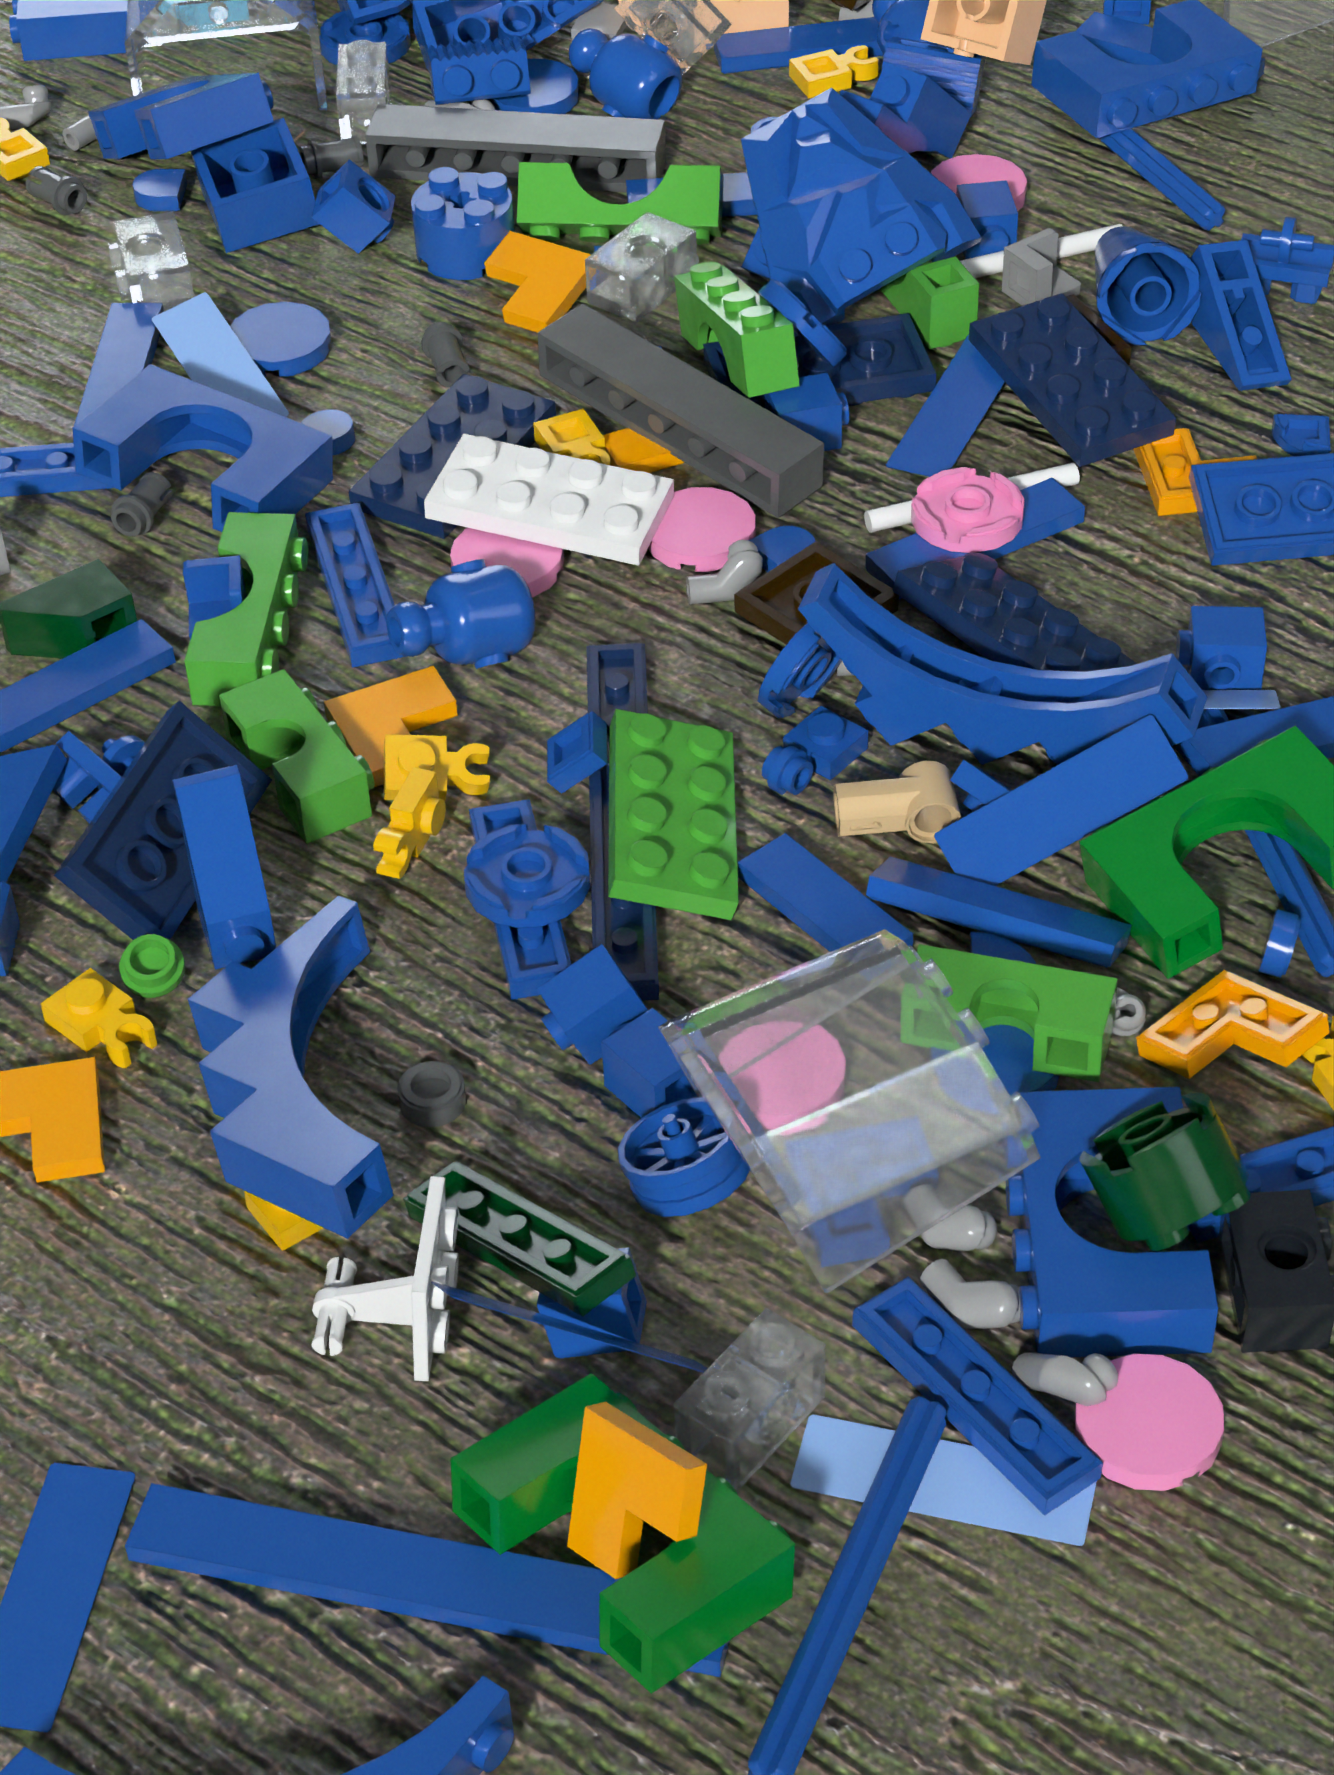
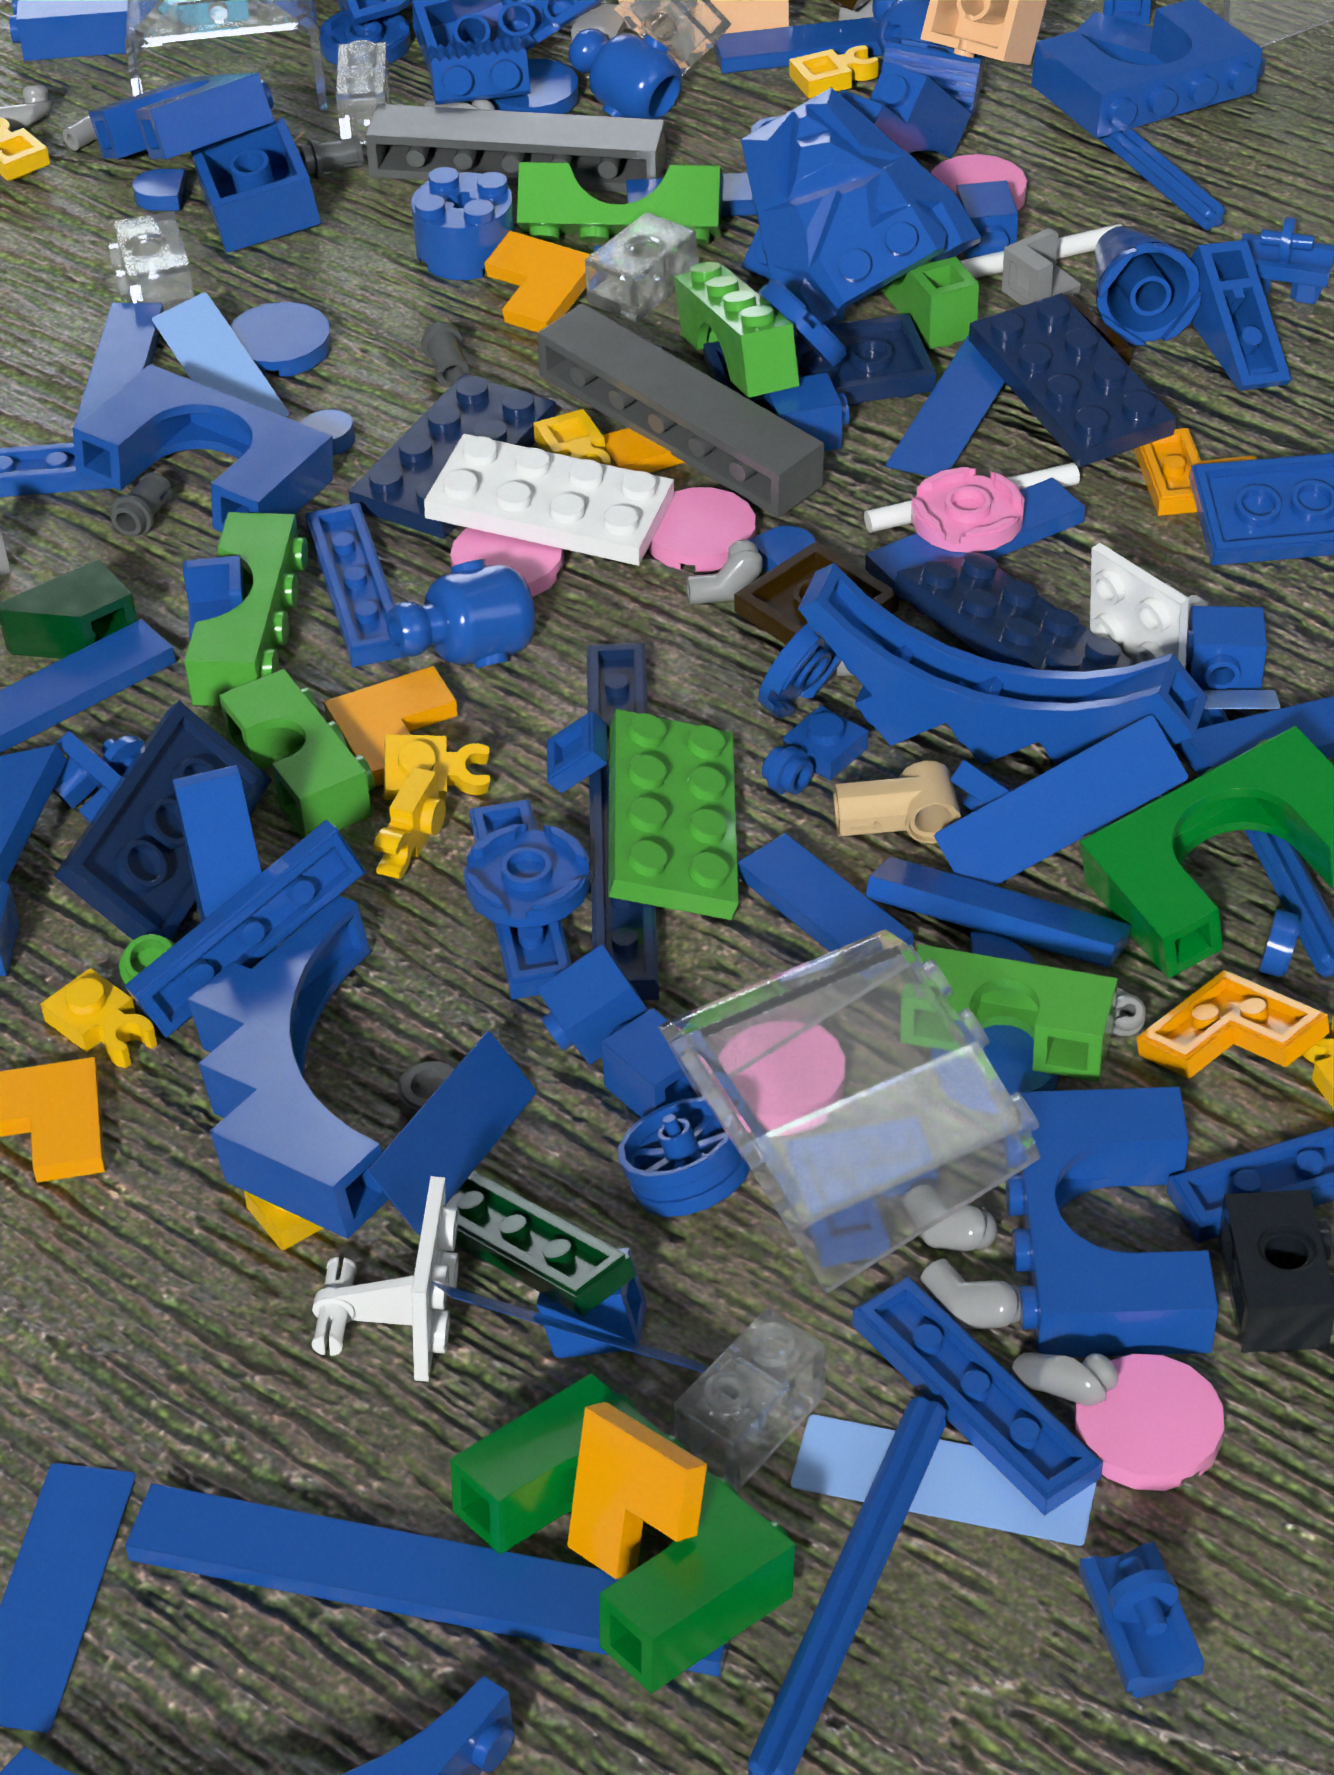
dark grey pin [26,166,87,215] -> none
blue brick [312,159,396,254] -> none
dark green brick [1080,1093,1251,1251] -> none
blue tile [1272,414,1331,456] -> none
none -> blue tile [124,820,366,1038]
none -> blue sticker [368,1031,536,1235]
none -> blue hips [1079,1542,1205,1698]
none -> white plate [1090,543,1208,668]

